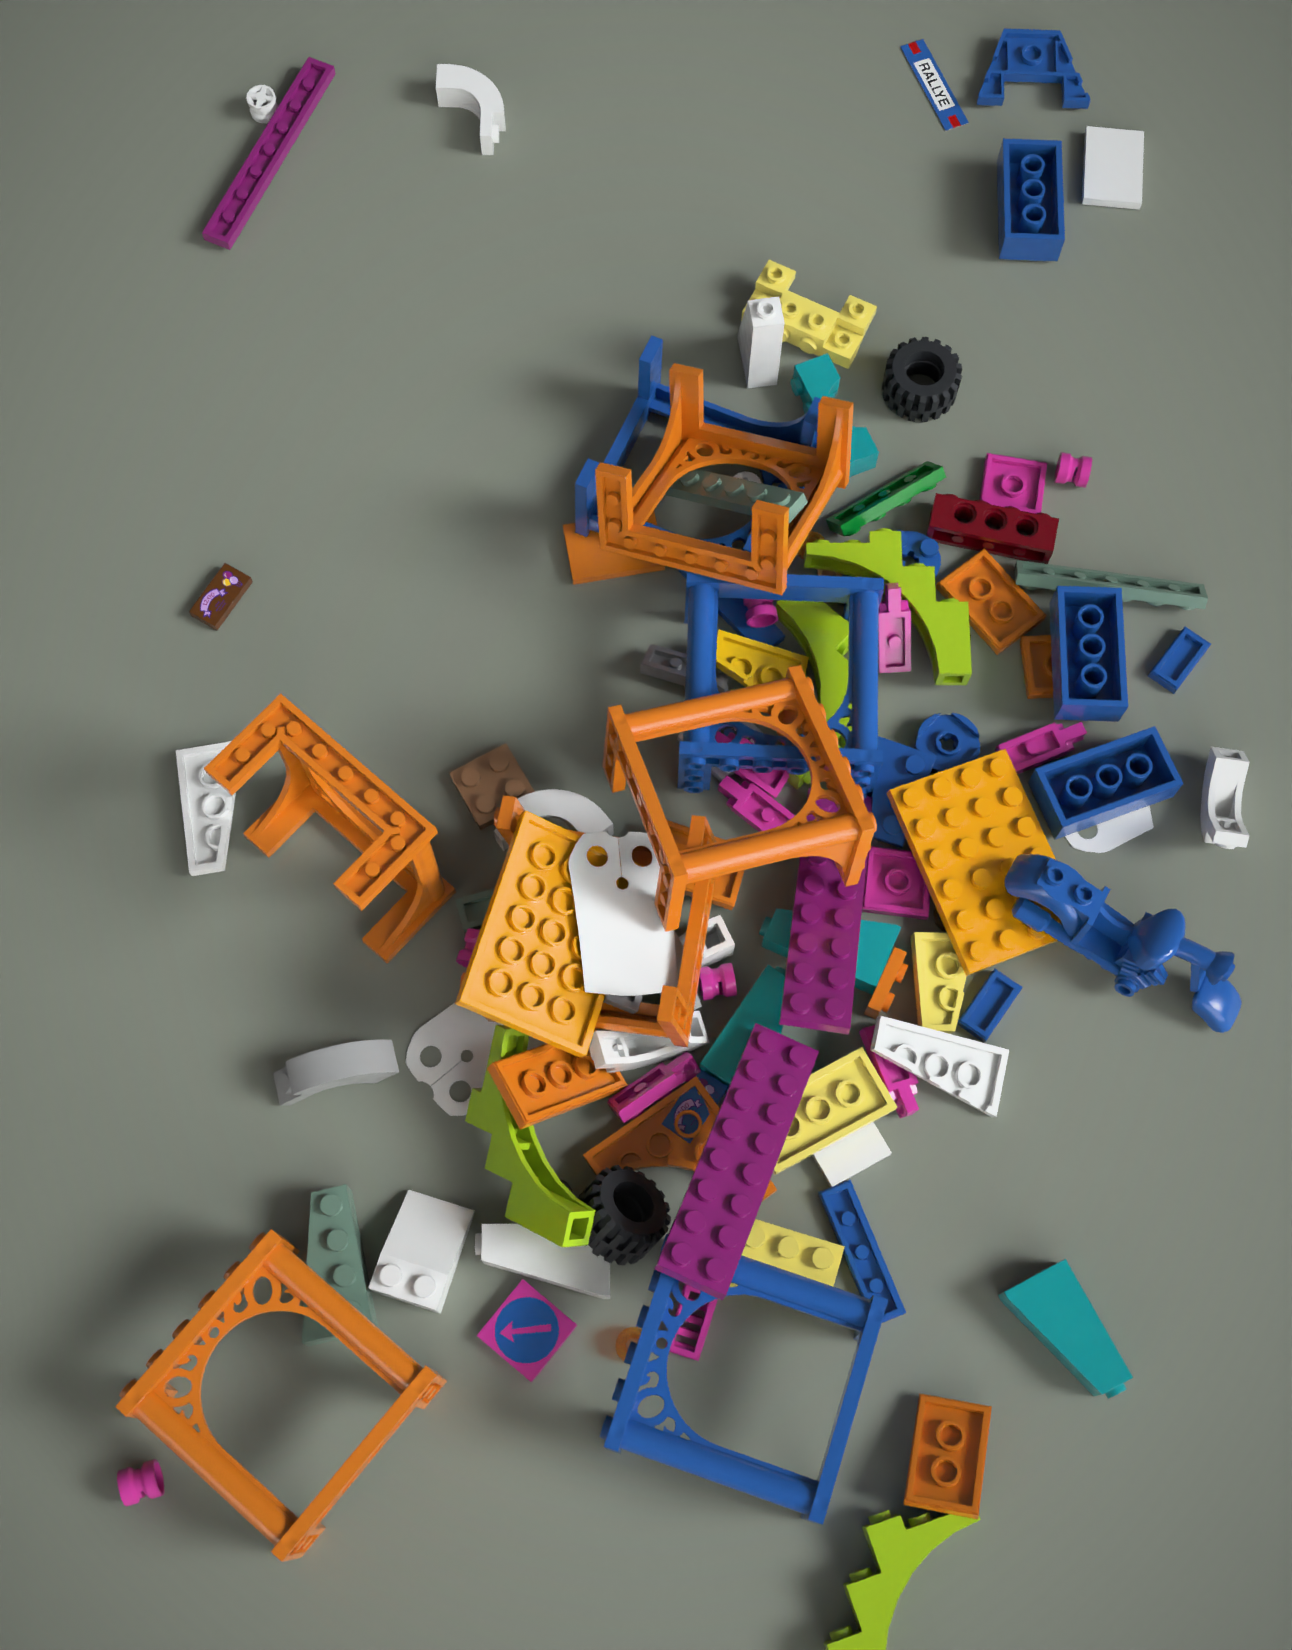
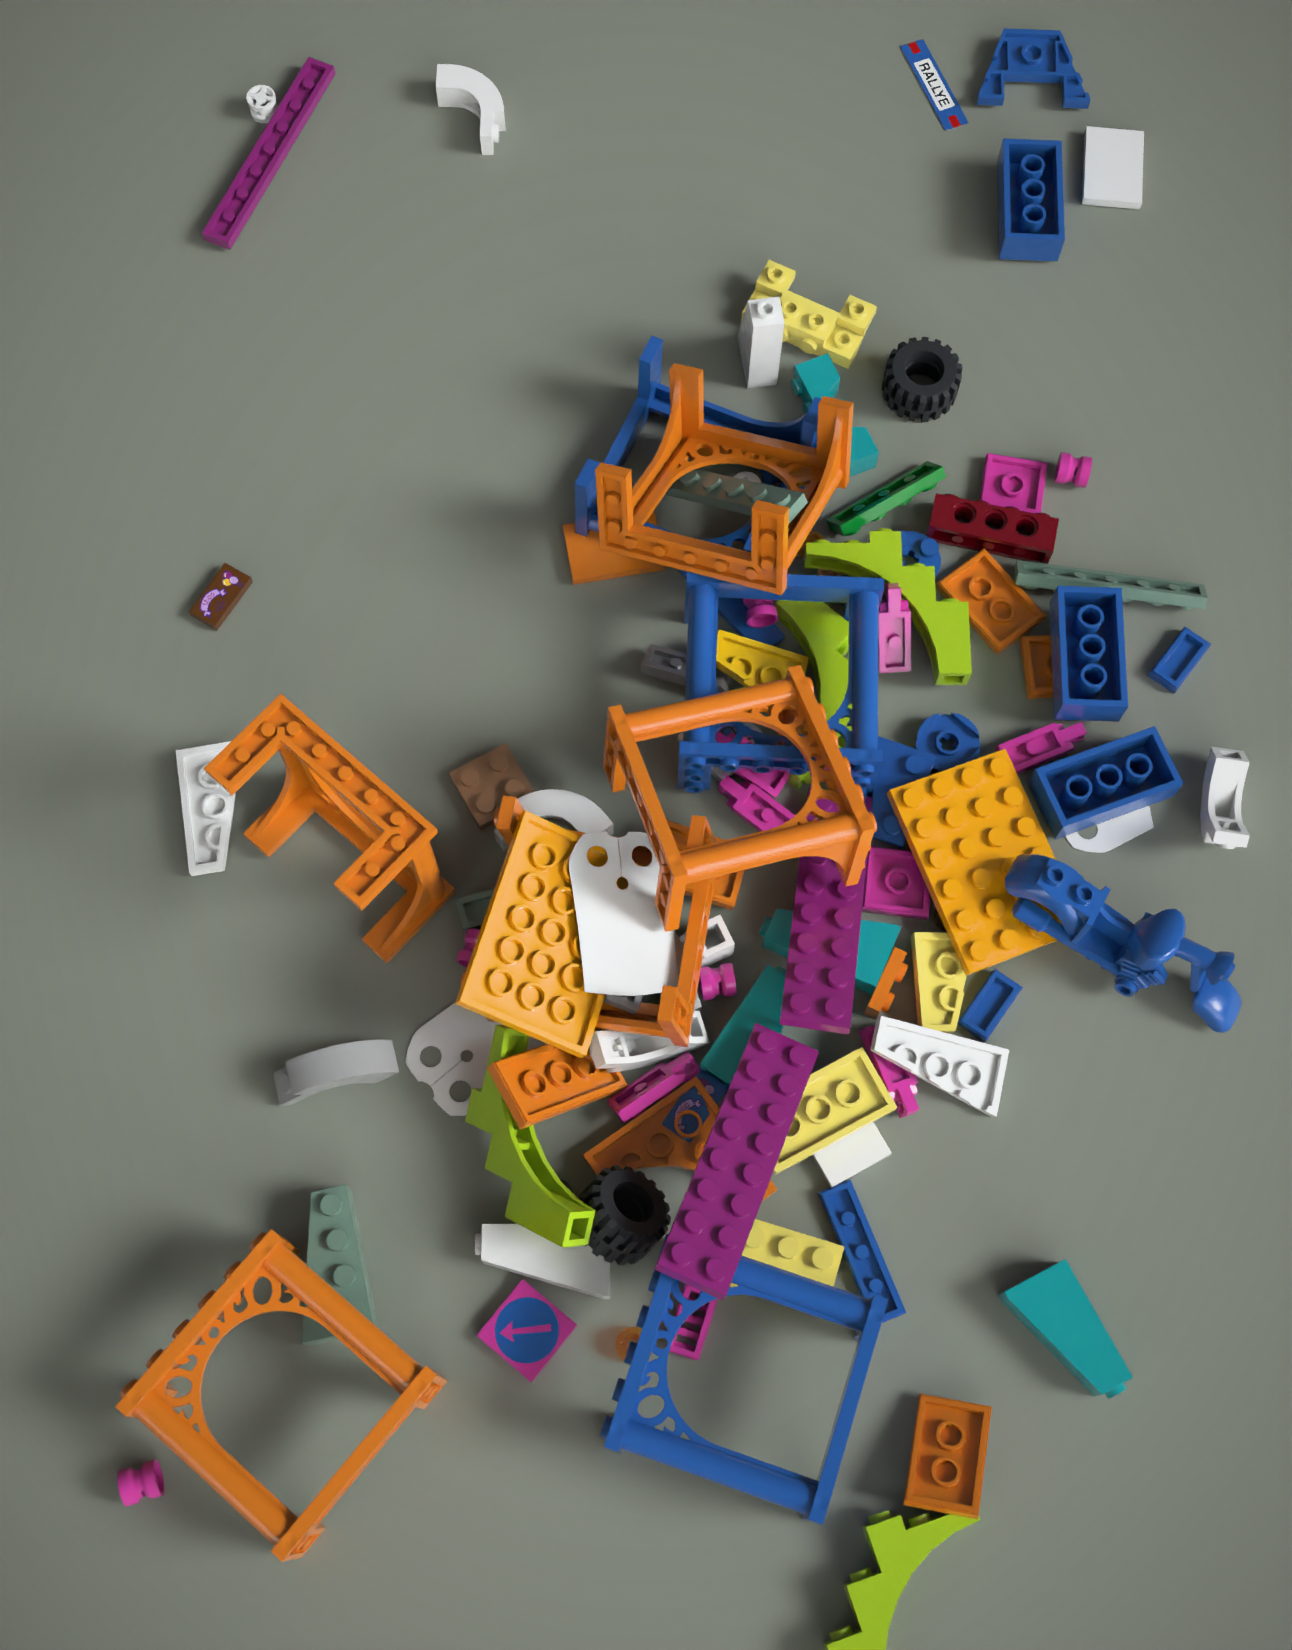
white slope [369,1190,475,1314] -> none

